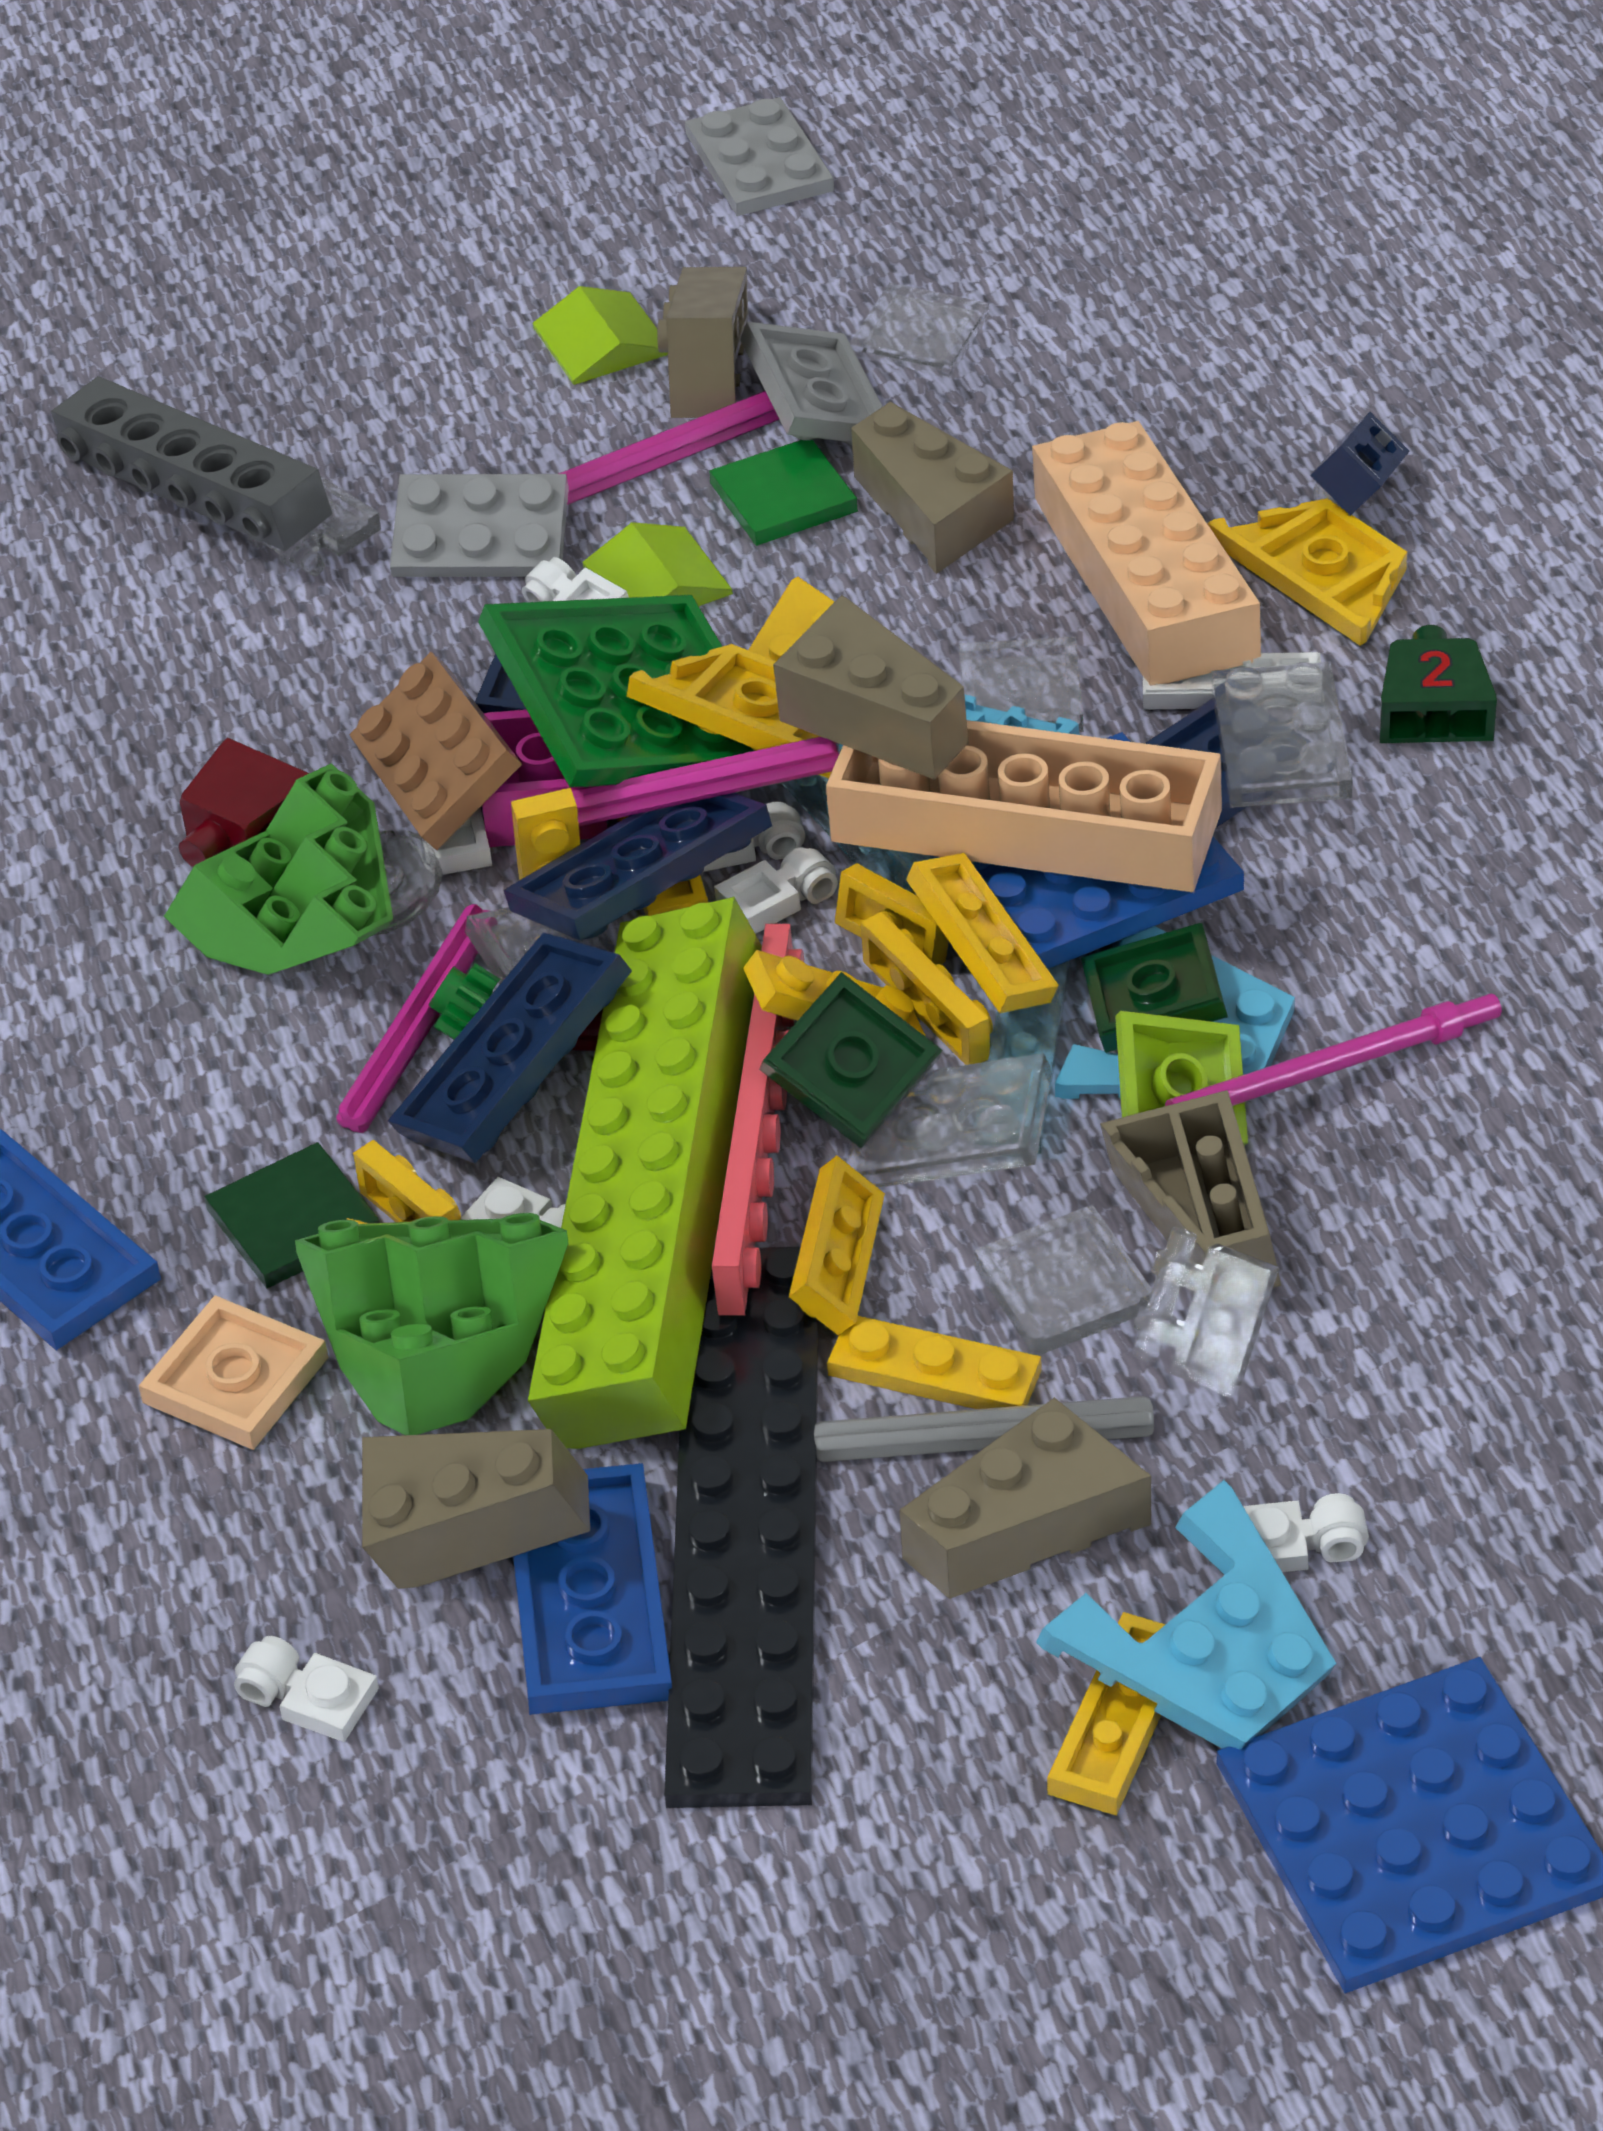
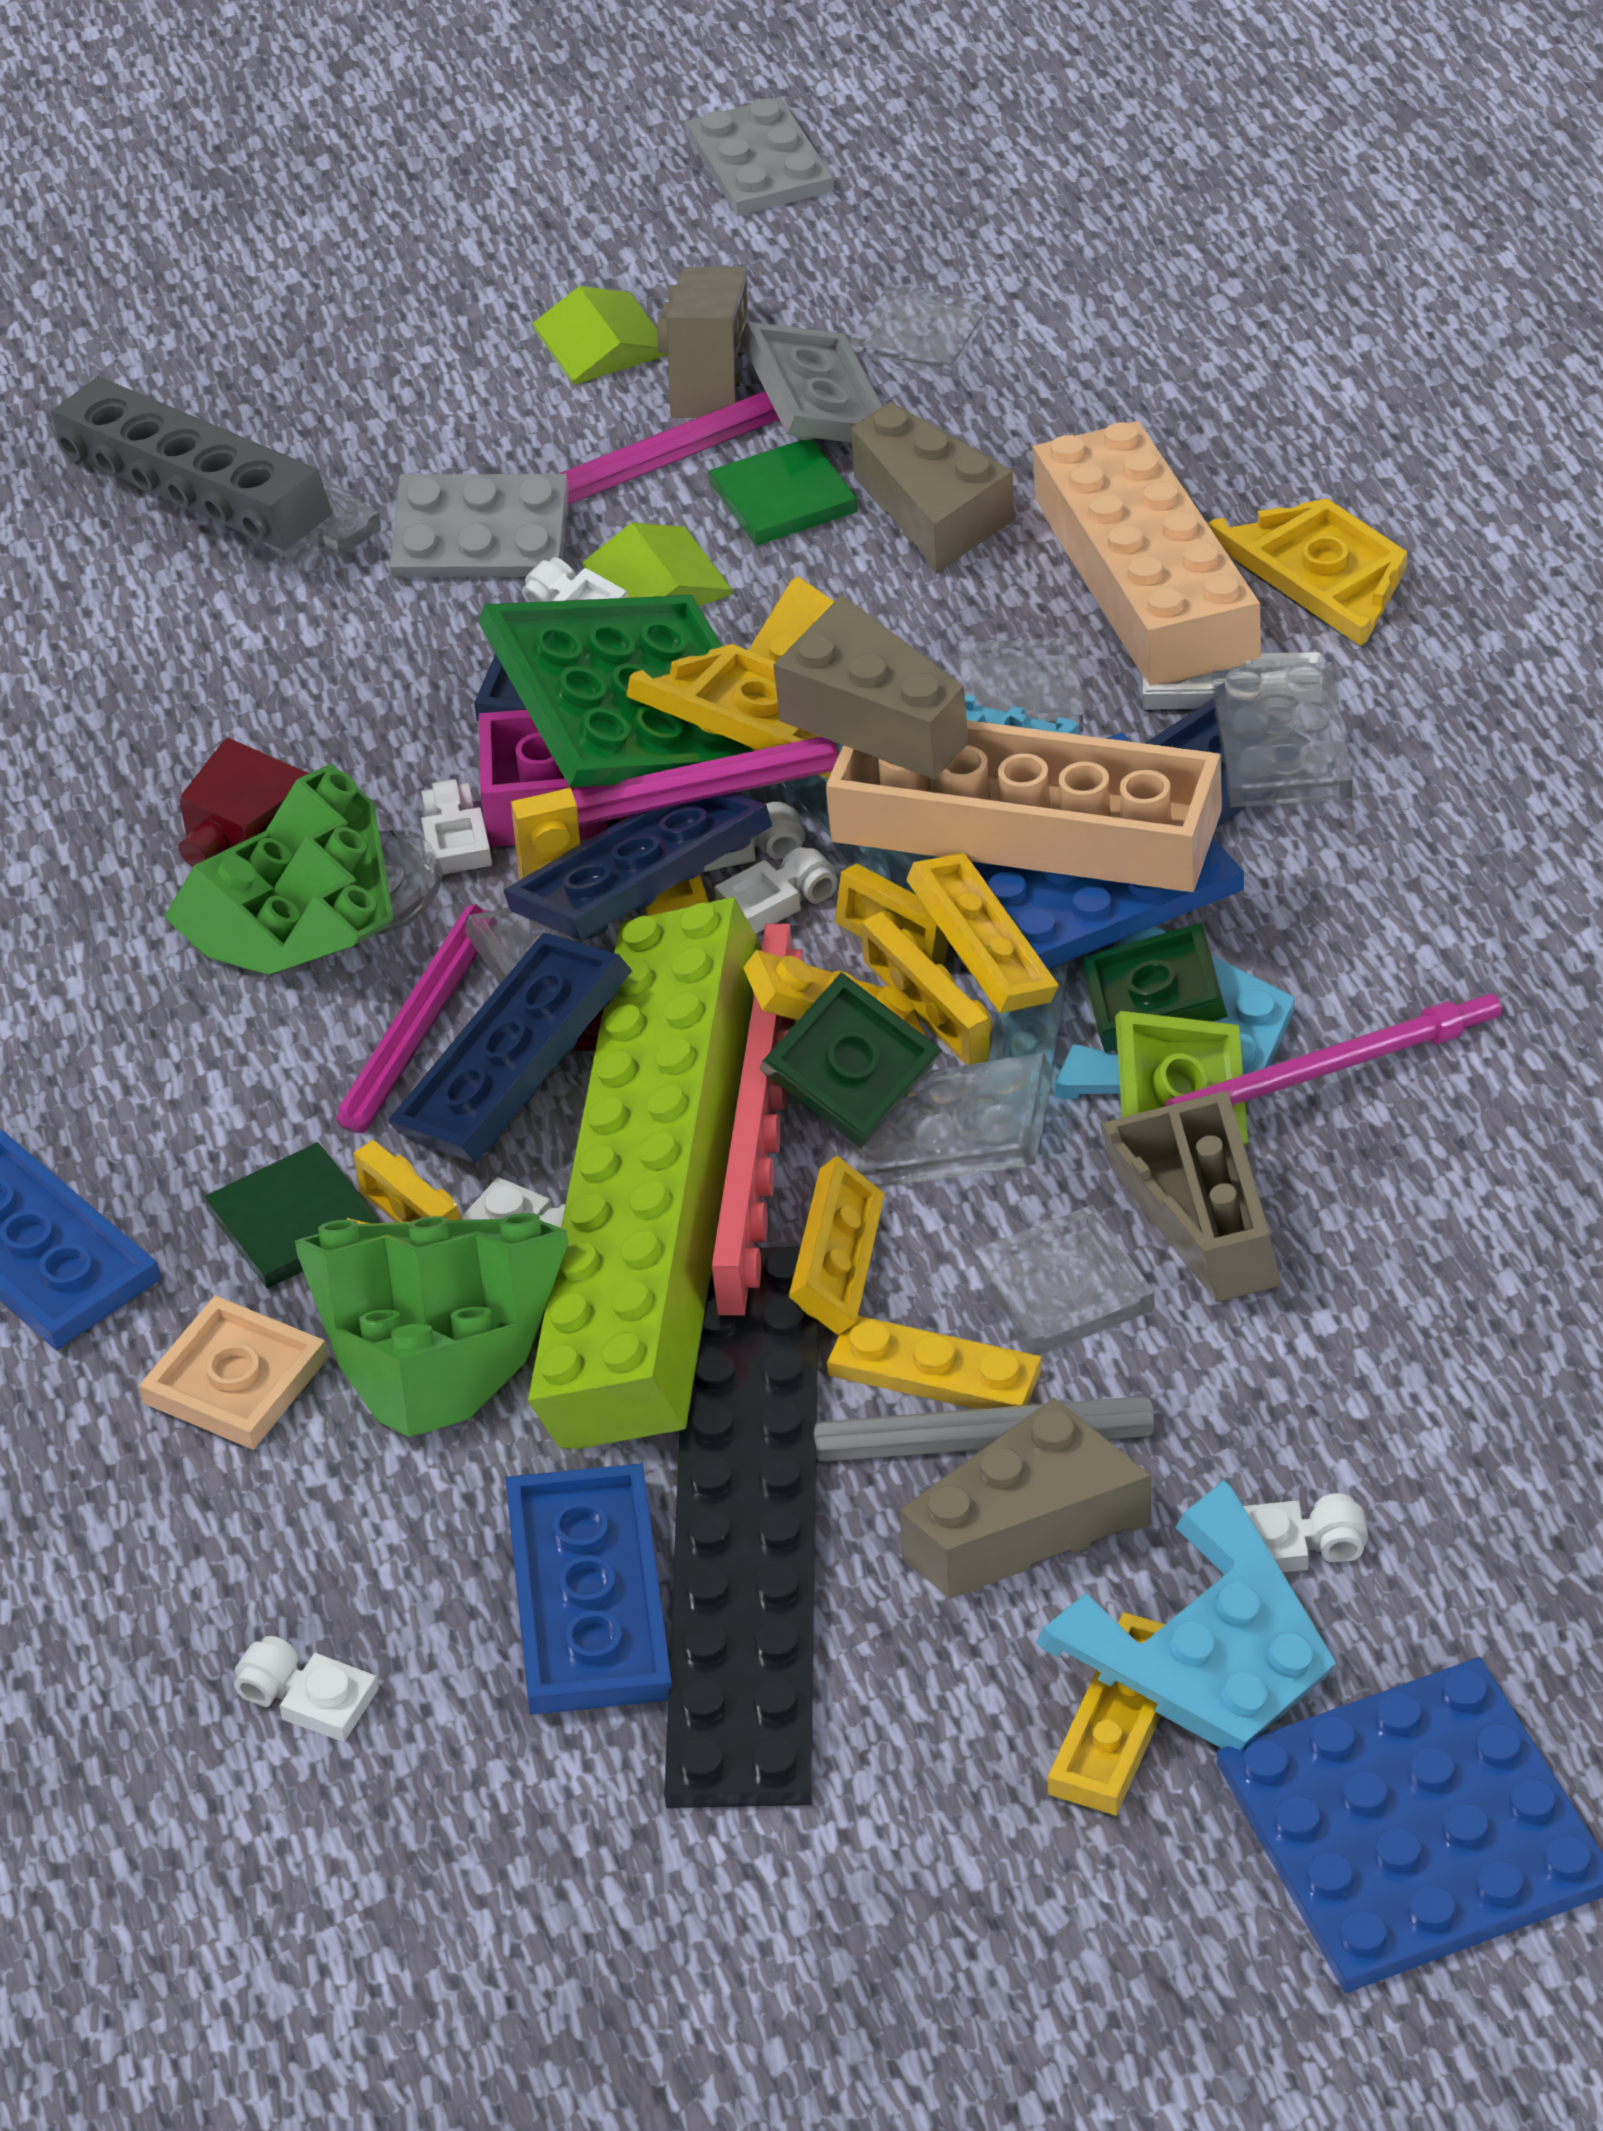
medium nougat plate [349,652,522,850] -> none
dark tan wedge [362,1429,590,1589] -> none
green gear [428,963,500,1040] -> none
clear plate [1132,1227,1280,1398] -> none
dark blue piece [1310,412,1410,516] -> none
dark green torso [1379,625,1497,743] -> none

